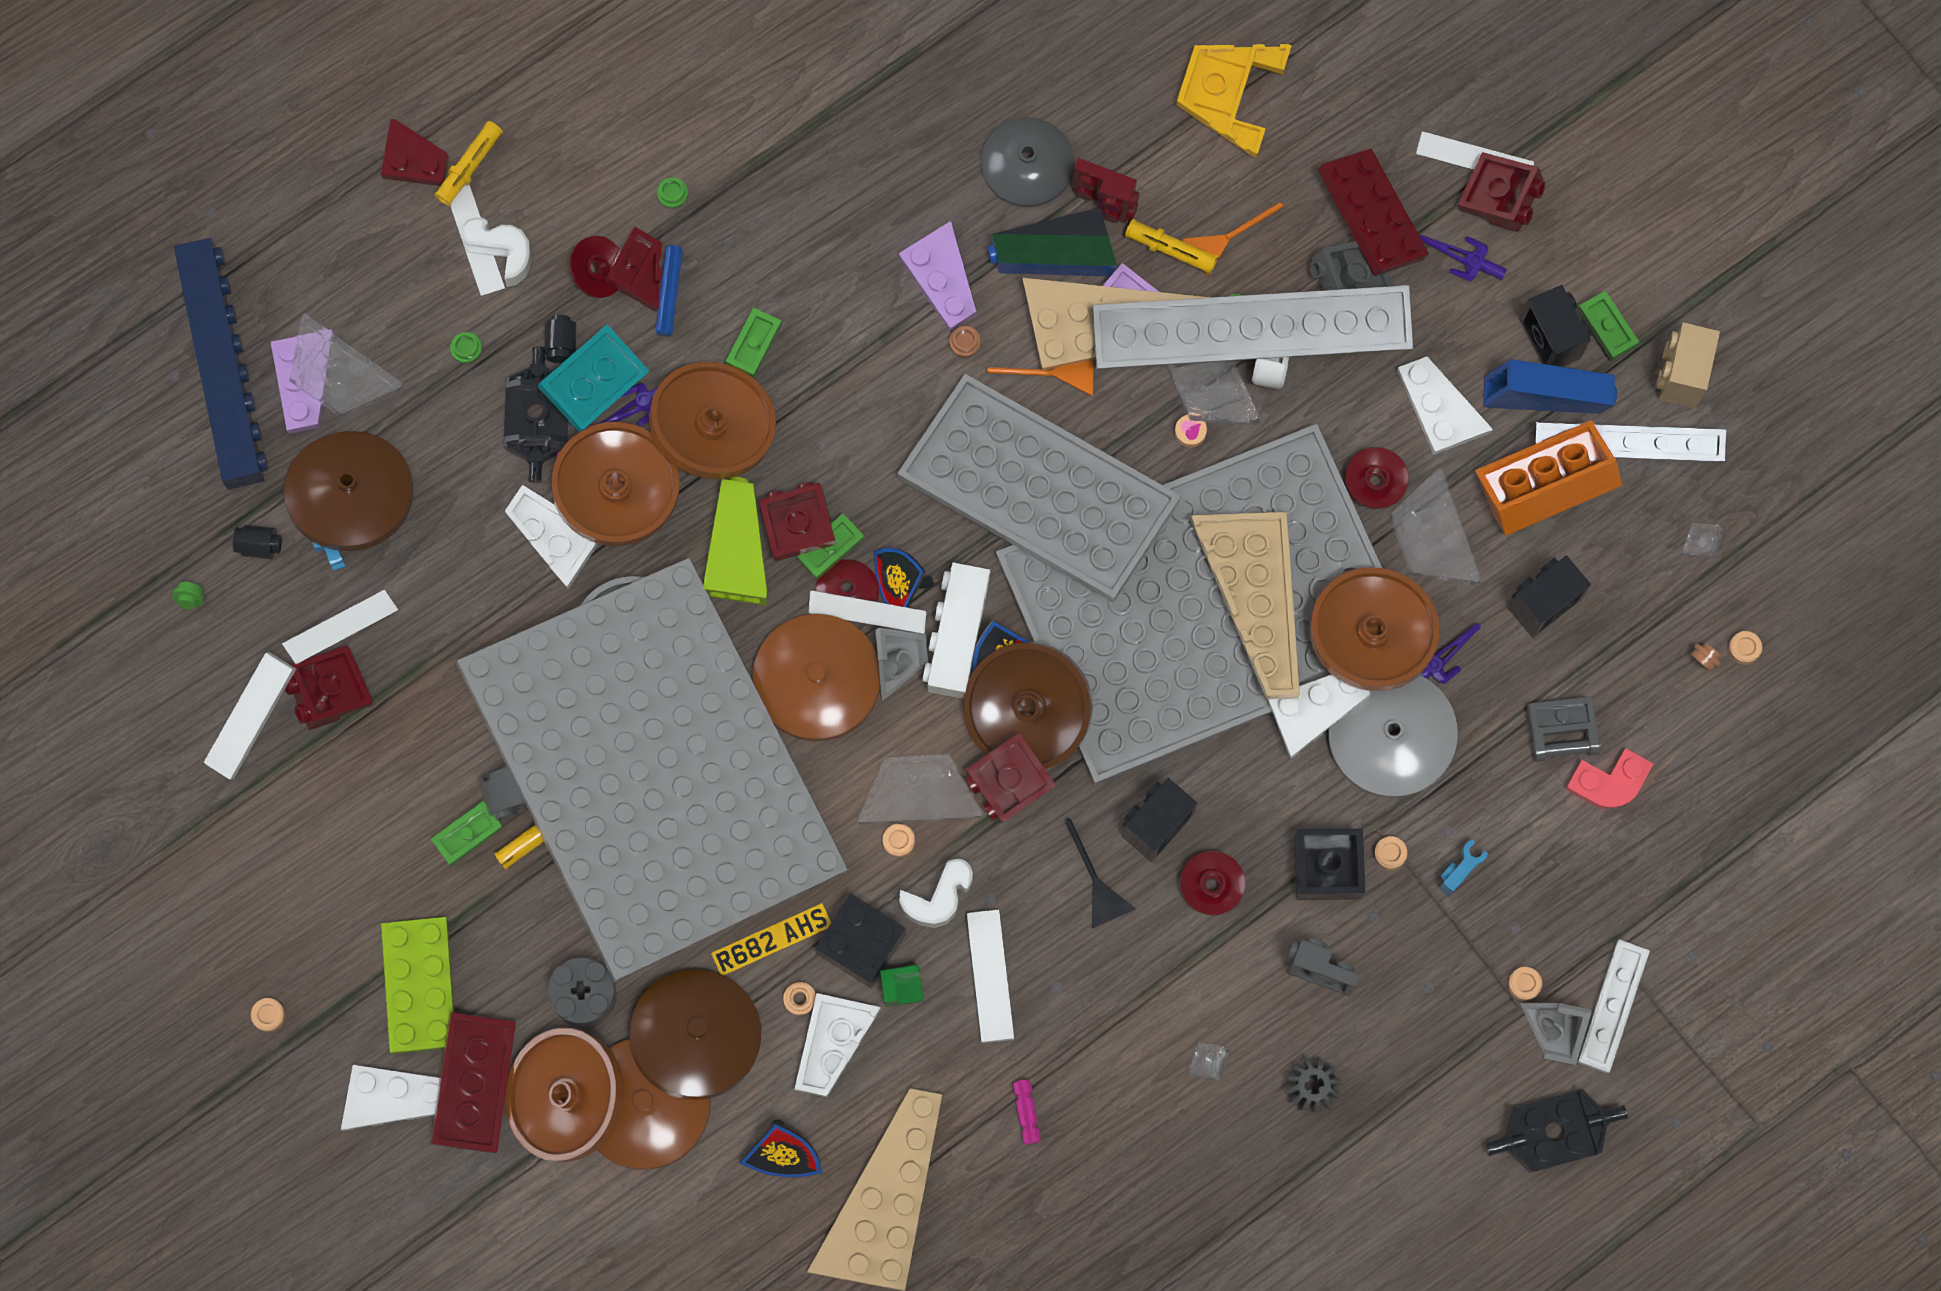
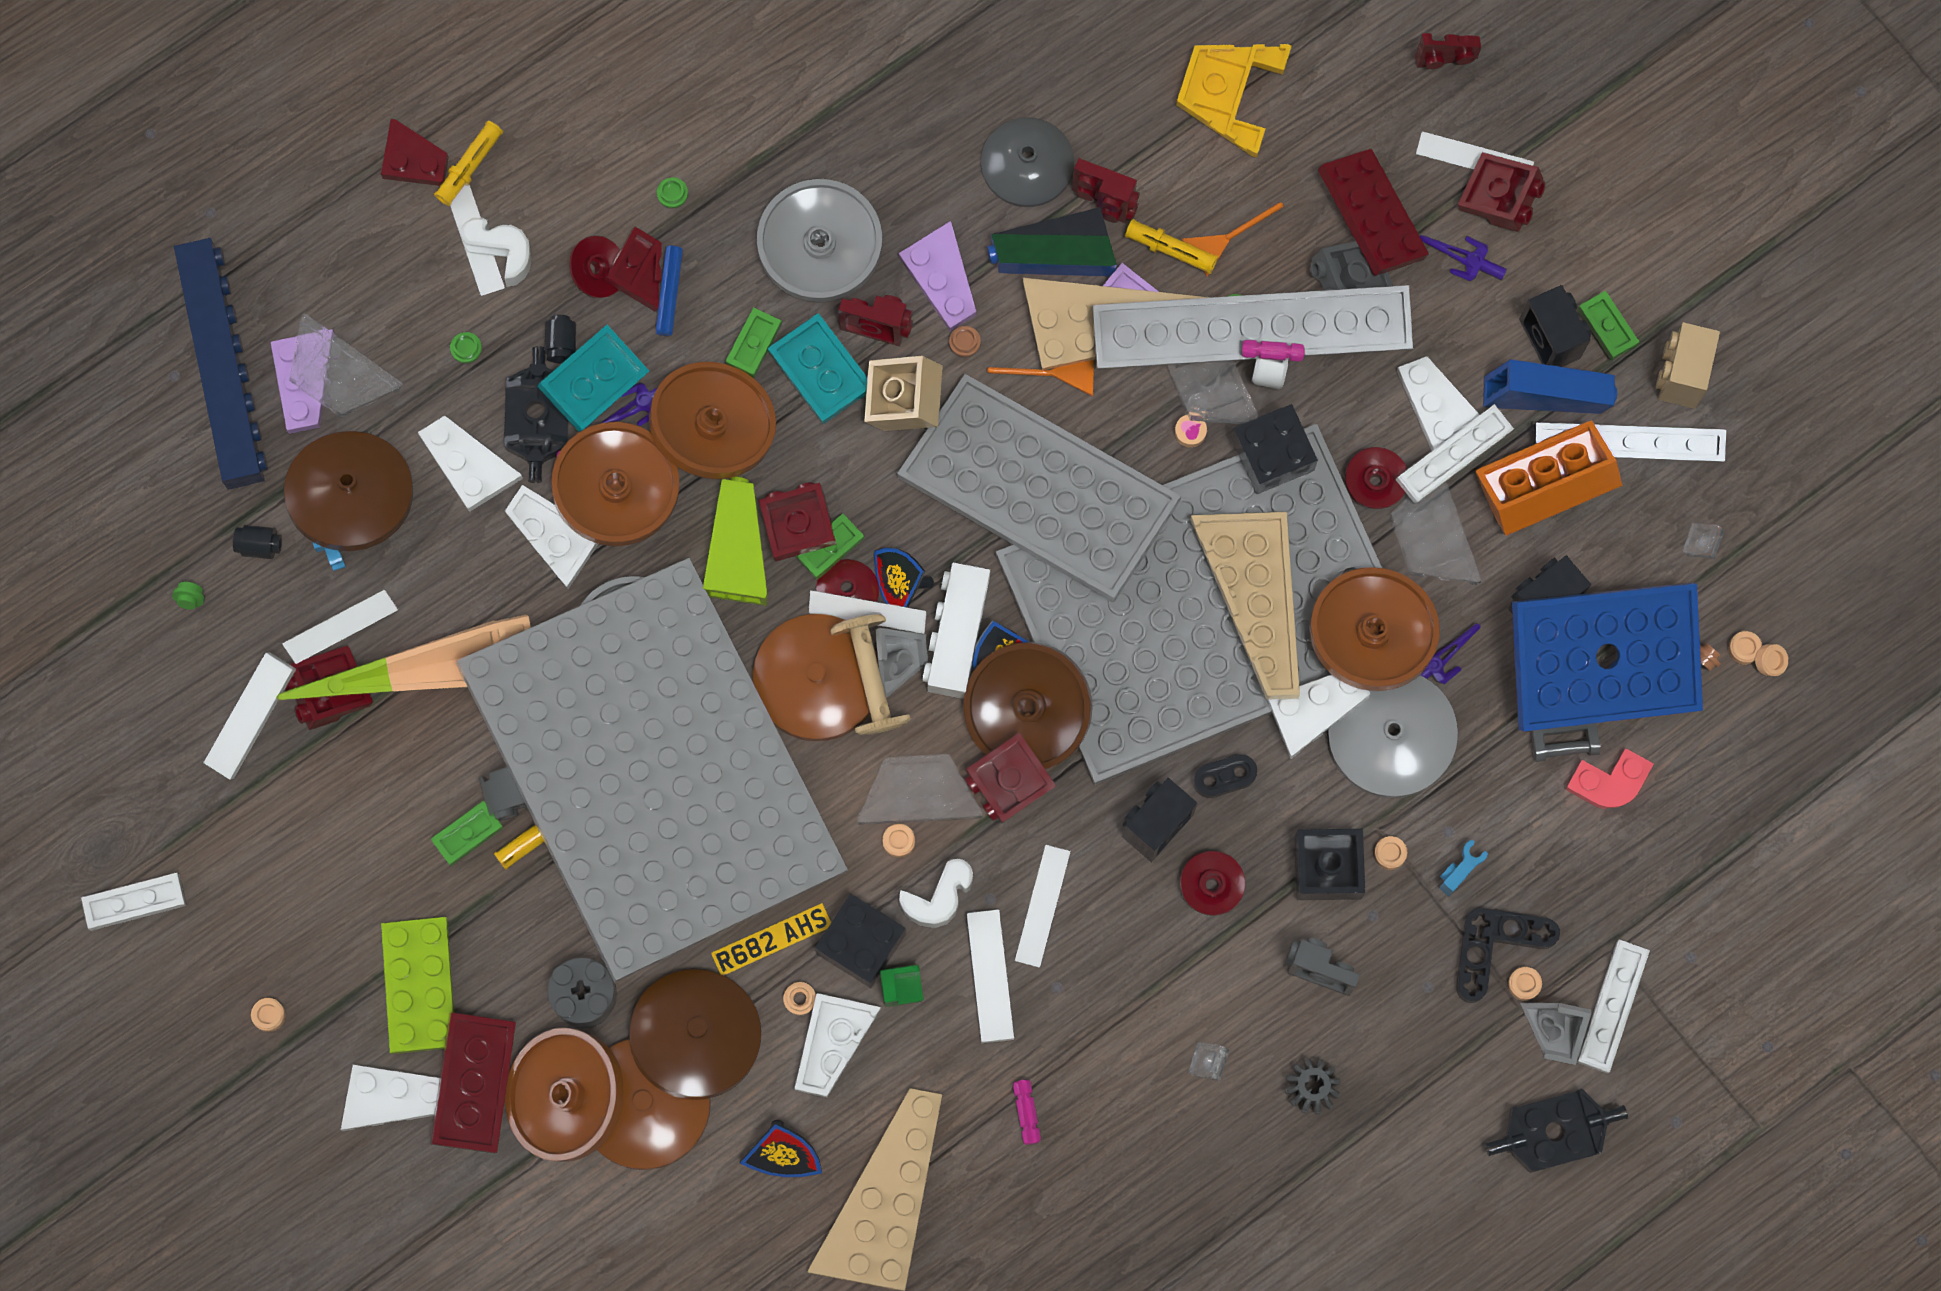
black piece [1066,819,1136,929] -> none
none -> white plate [81,873,186,931]
none -> light nougat plate [276,615,531,700]
none -> white wing [418,416,523,512]
none -> light grey dish [757,179,882,302]
none -> teal plate [767,313,868,425]
none -> tan hose [831,614,911,735]
none -> dark red plate [838,295,913,347]
none -> tan brick [864,356,943,431]
none -> white sticker [1015,845,1071,967]
none -> black plate [1194,755,1257,798]
none -> black brick [1231,404,1318,494]
none -> dark pink axle [1242,340,1305,361]
none -> white tile [1396,404,1514,504]
none -> dark red wing [1415,33,1482,69]
none -> black beam [1456,908,1560,1003]
none -> blue plate [1512,582,1703,731]
none -> light nougat tile [1755,644,1788,676]

